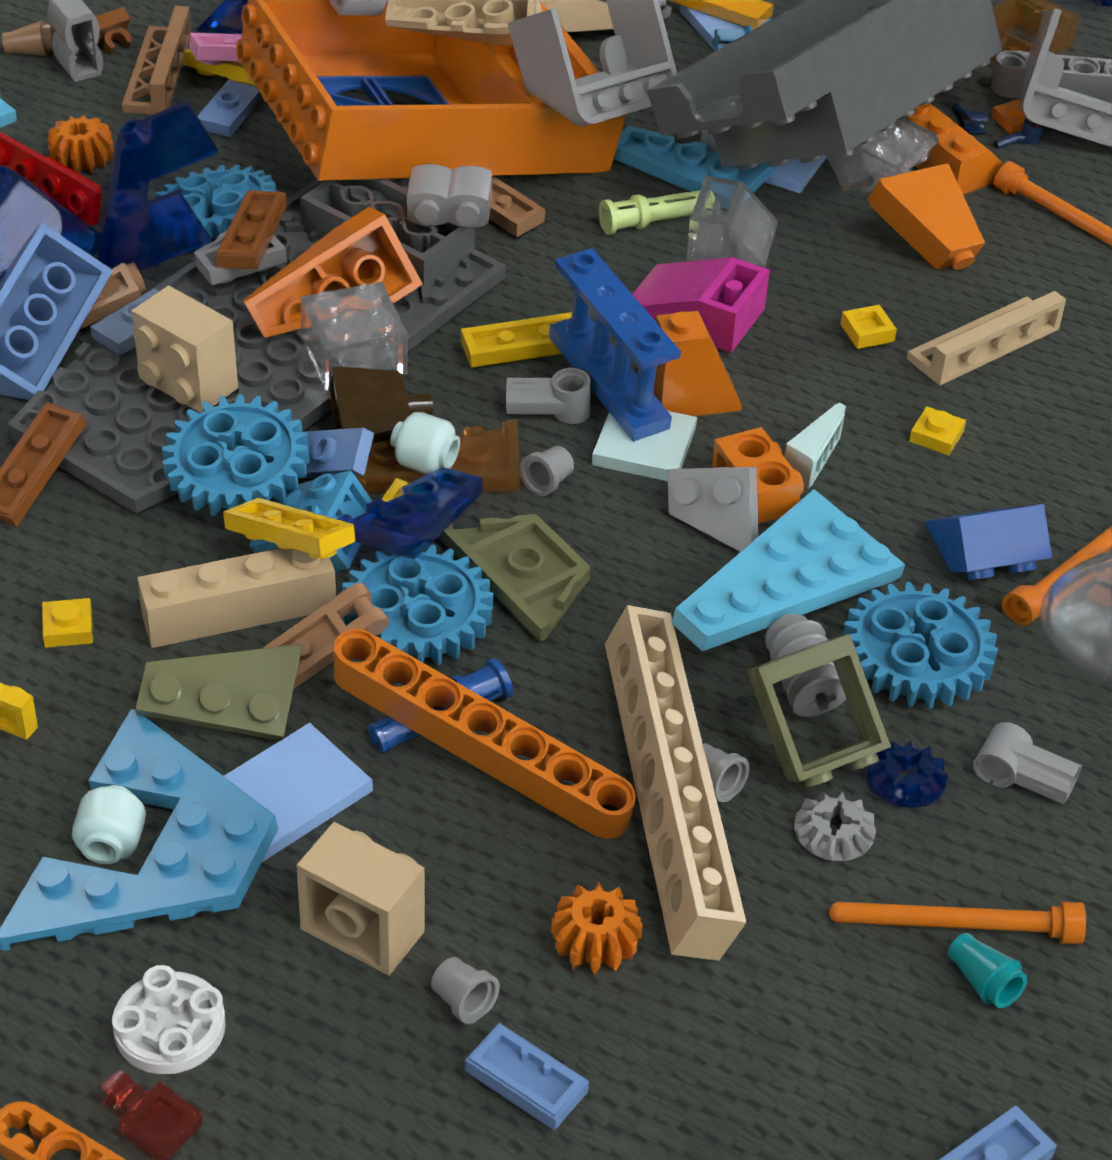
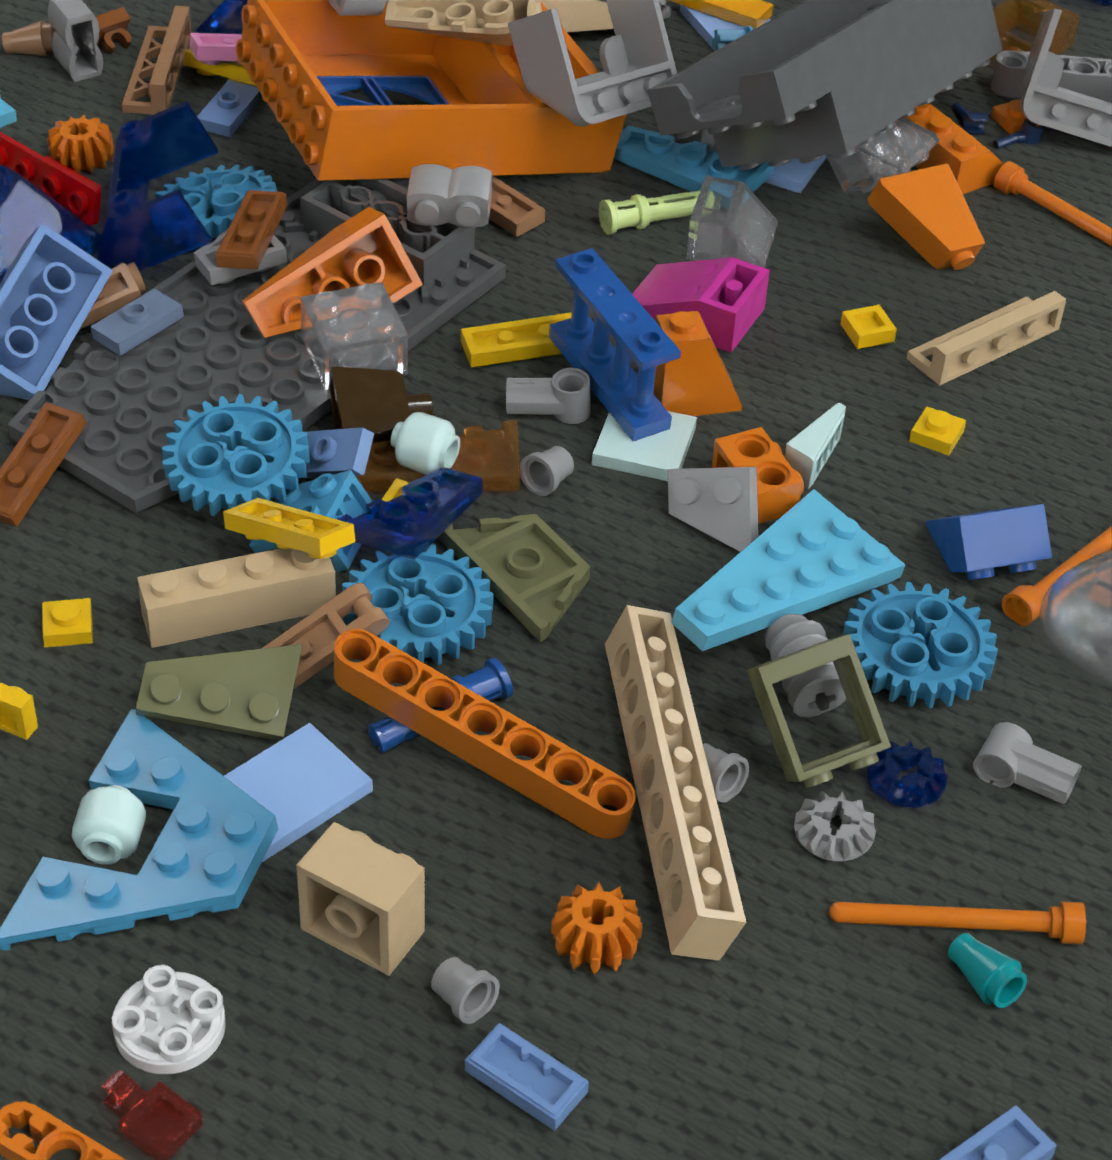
tan brick [131,285,238,413] -> none

